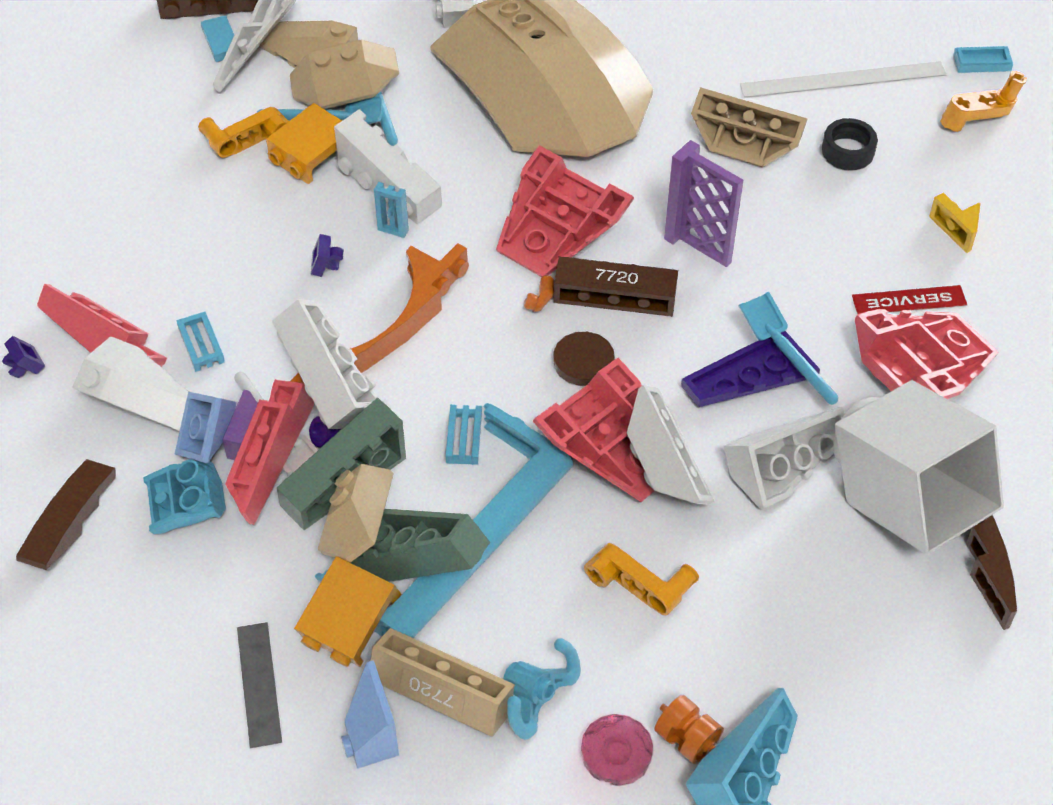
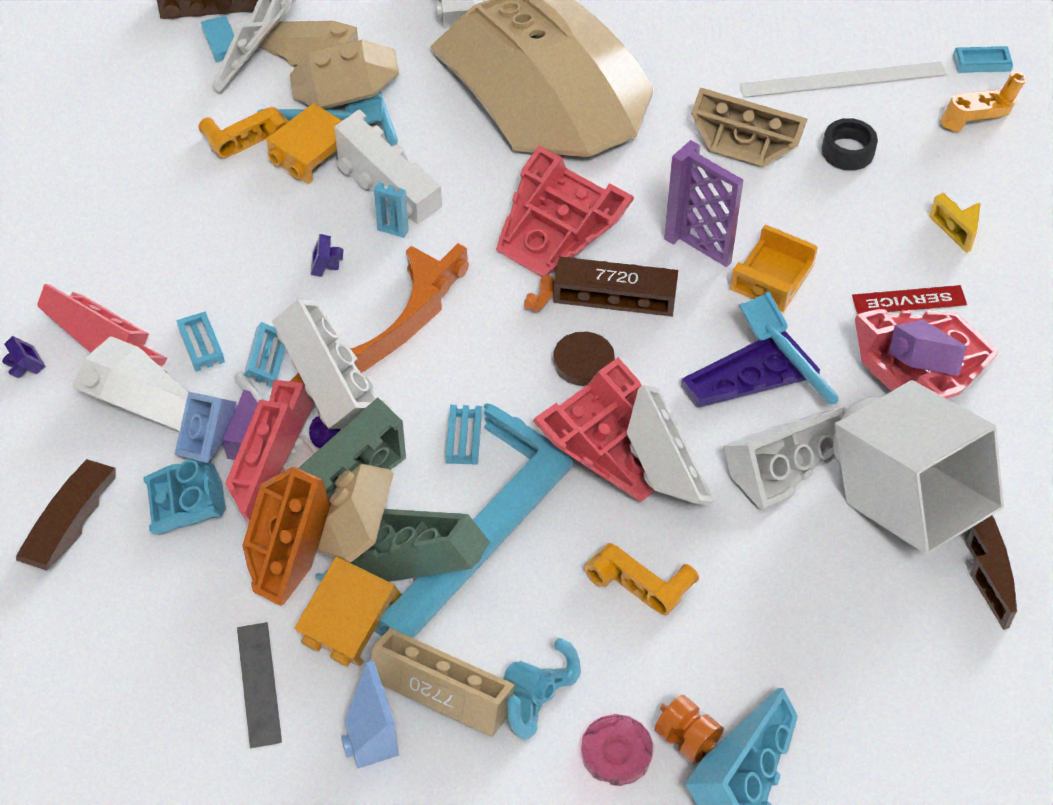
none -> orange wedge [242,467,330,606]
none -> medium azure tile [243,321,285,388]
none -> light orange panel [730,225,818,313]
none -> medium lavender slope [889,320,966,375]

